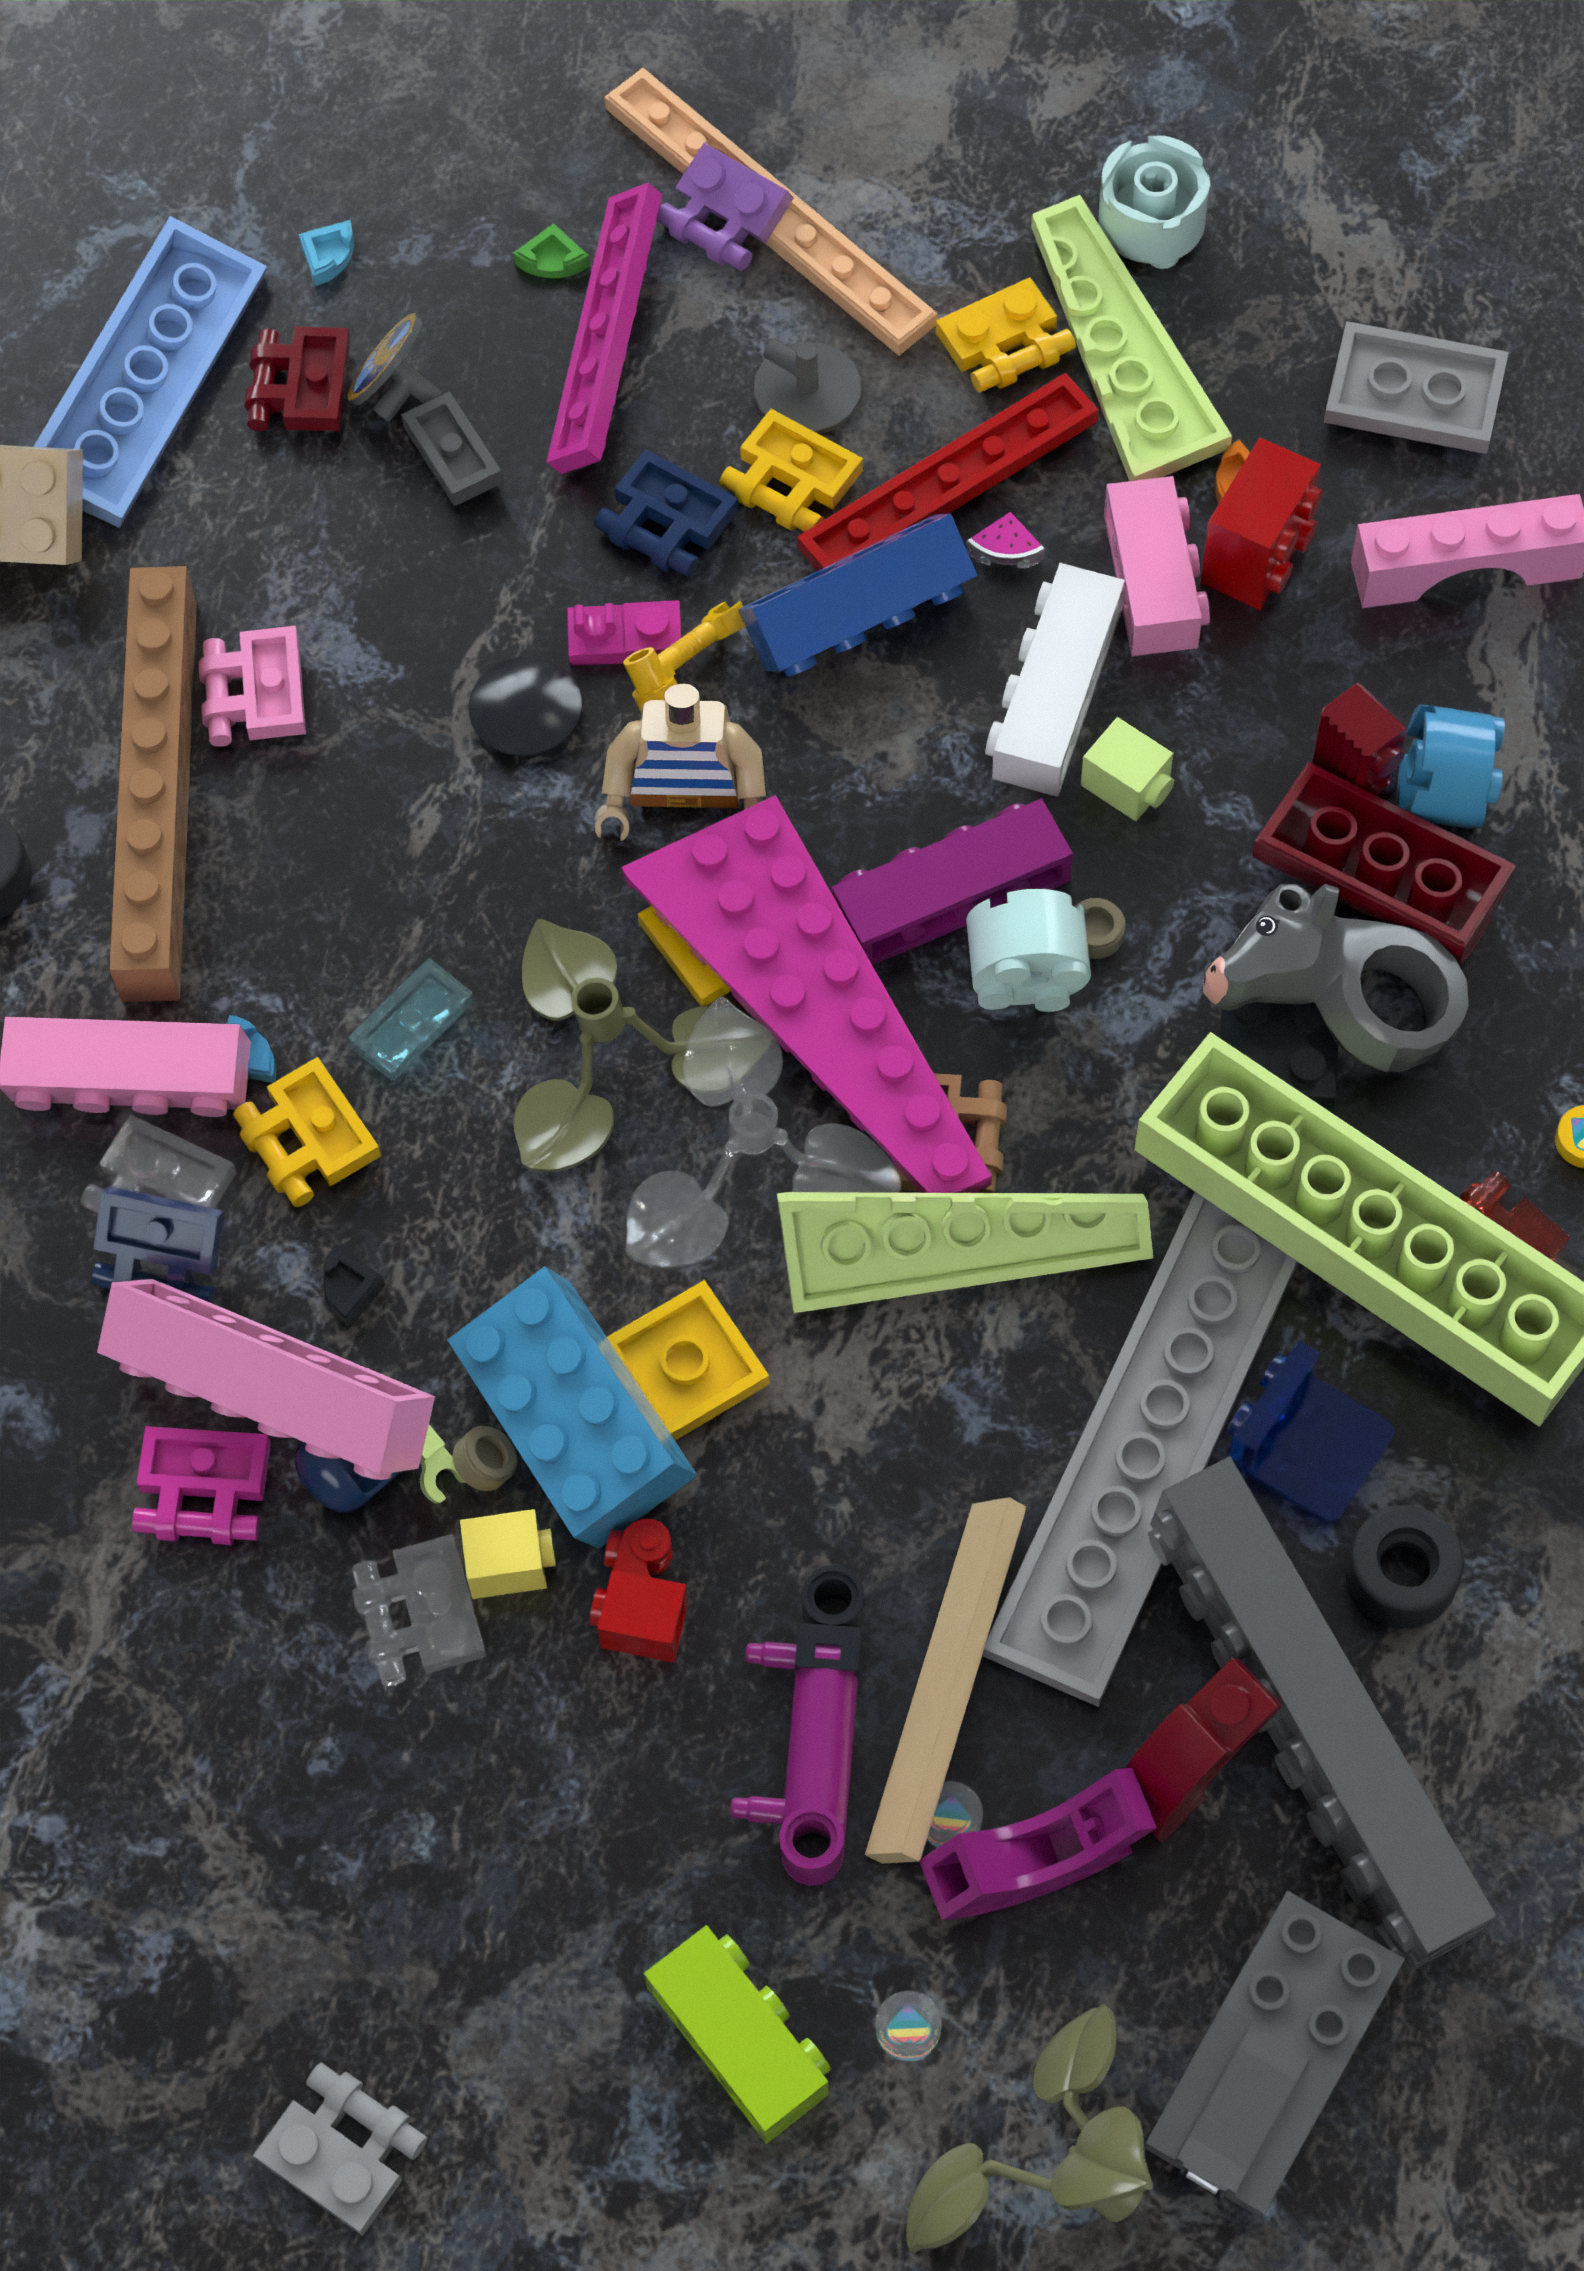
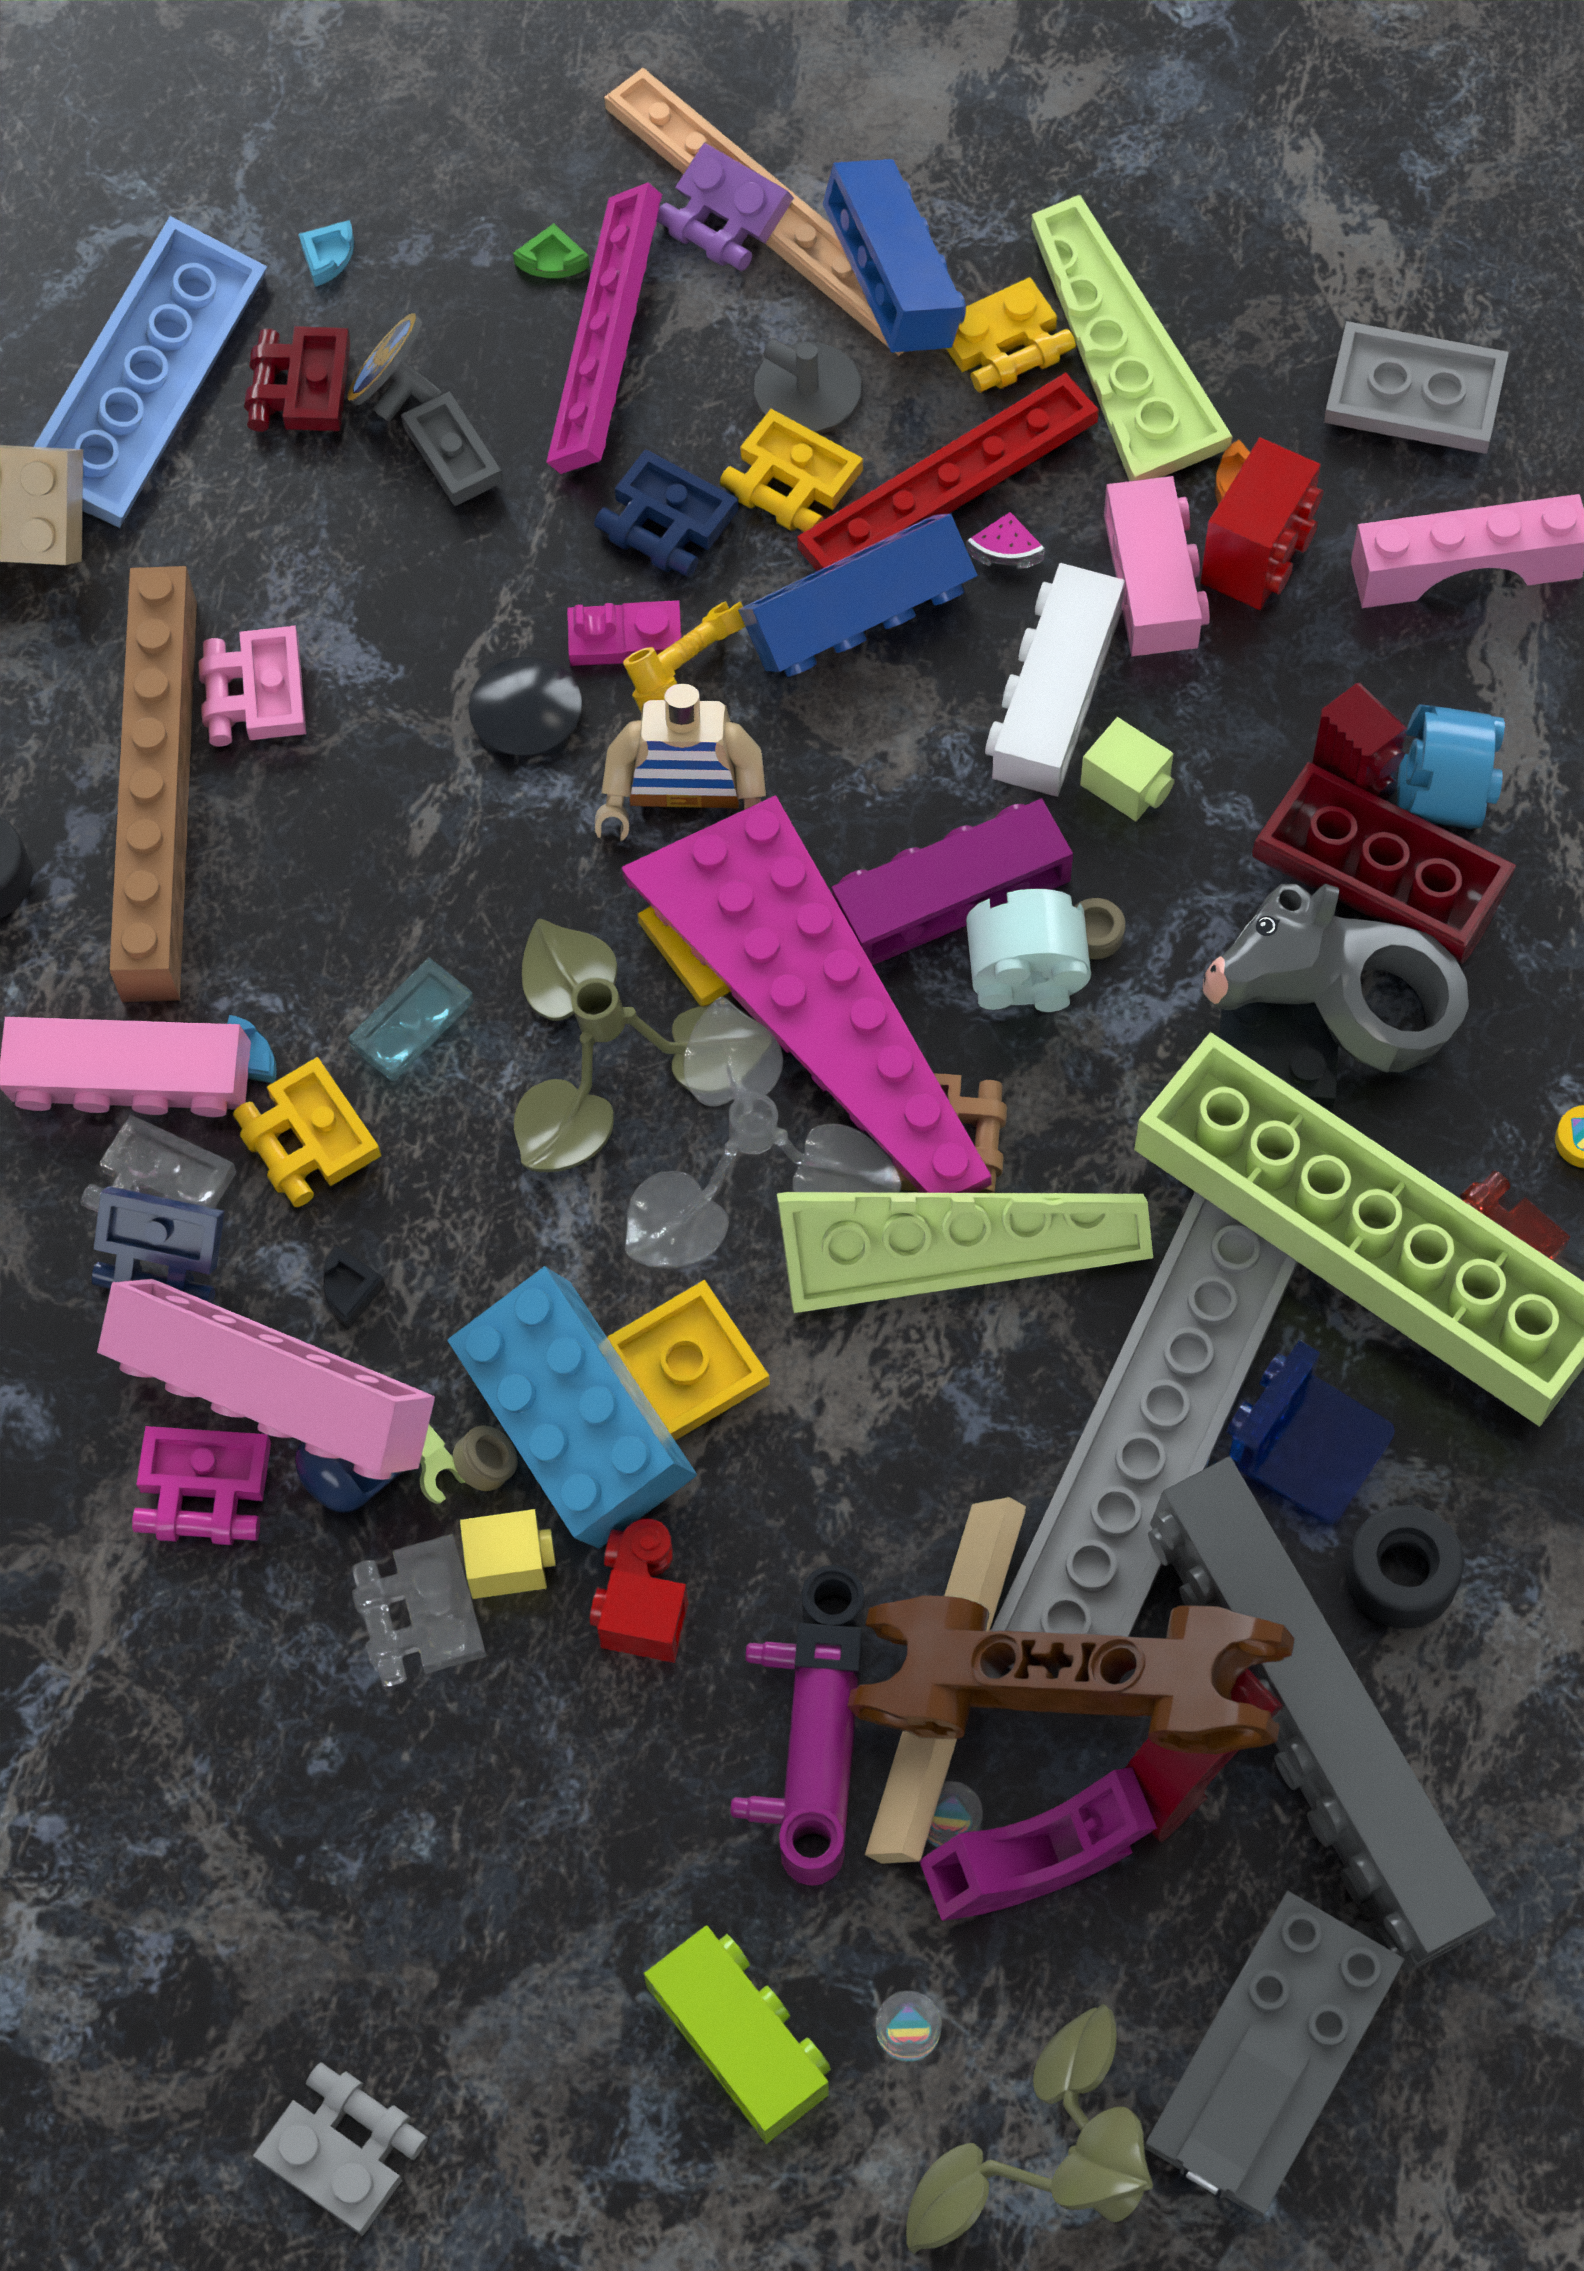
light aqua brick [1098,136,1210,269] -> none
none -> blue brick [822,159,966,353]
none -> reddish brown piece [847,1595,1295,1754]

